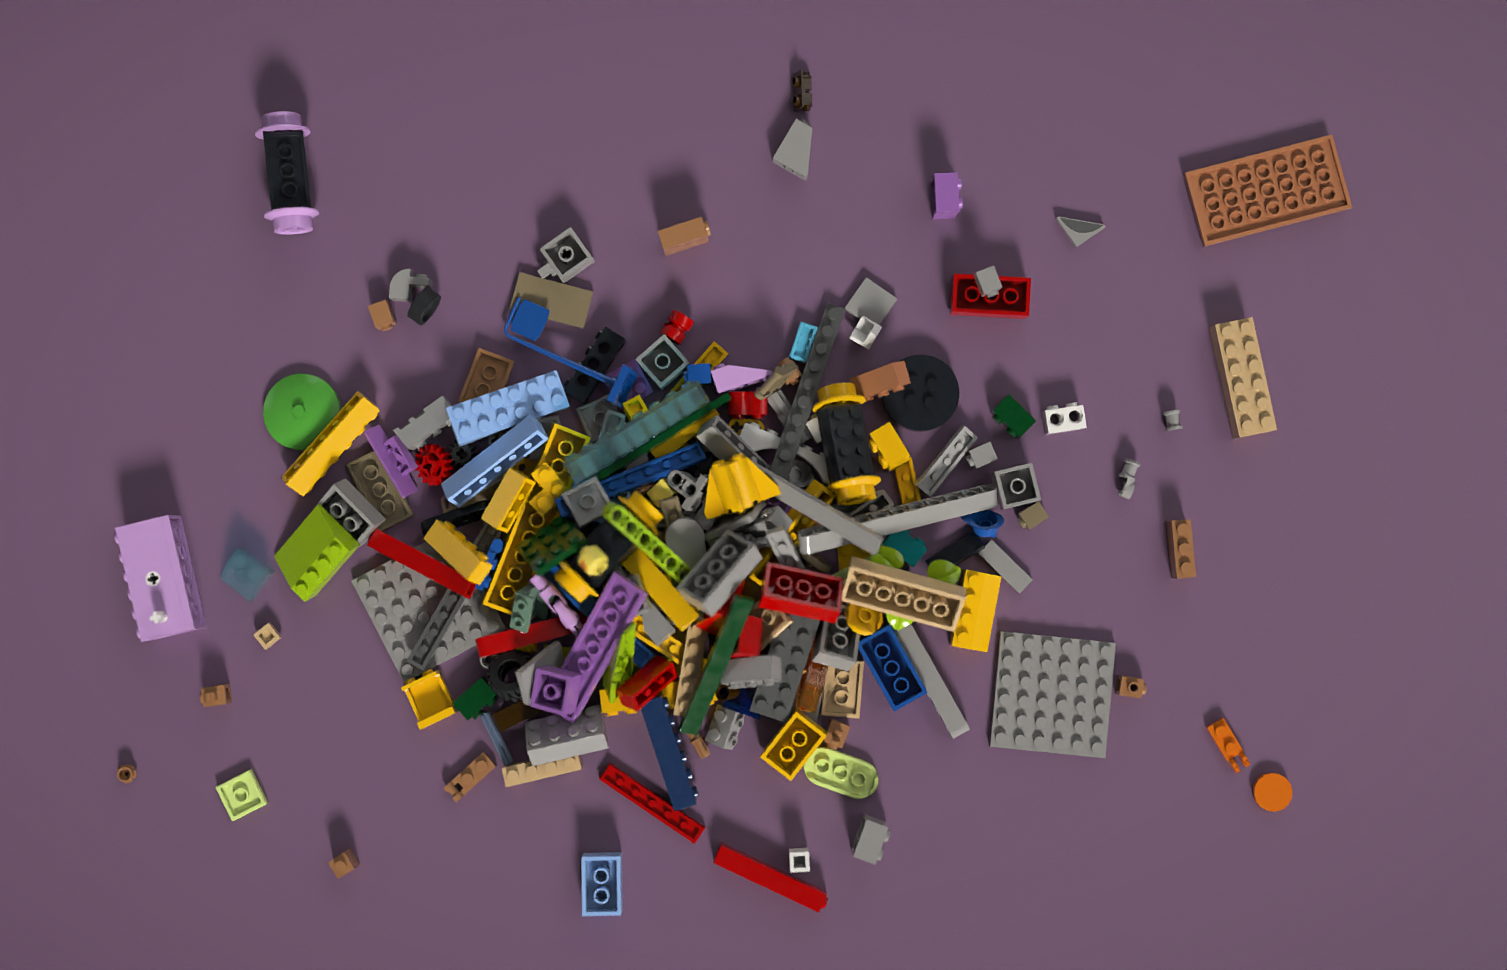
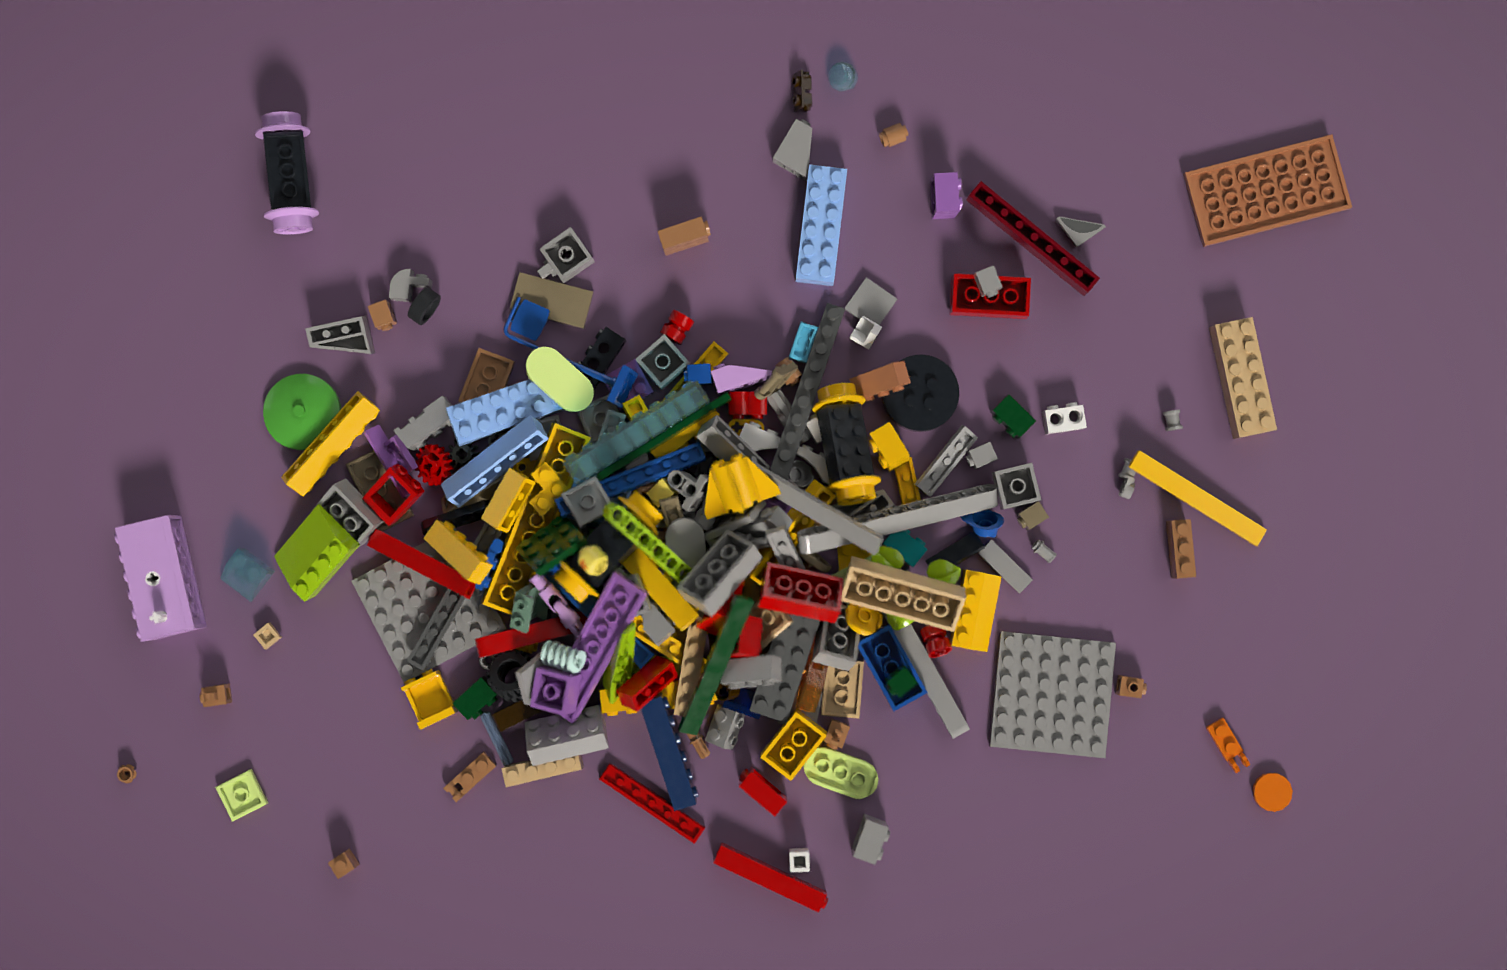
light blue brick [581,852,623,916] -> none
none -> light grey wedge [305,316,375,354]
none -> red window [362,464,425,526]
none -> yellowish green tile [526,347,594,412]
none -> light aqua piece [541,641,586,674]
none -> red window [738,767,788,817]
none -> light blue brick [795,164,847,286]
none -> clear light blue hair [828,62,858,92]
none -> medium nougat brick [879,123,909,147]
none -> dark green brick [884,665,918,698]
none -> red wheel [920,625,952,658]
none -> dark red brick [966,181,1100,296]
none -> light grey pin [1031,539,1057,563]
none -> yellow tile [1128,450,1267,546]

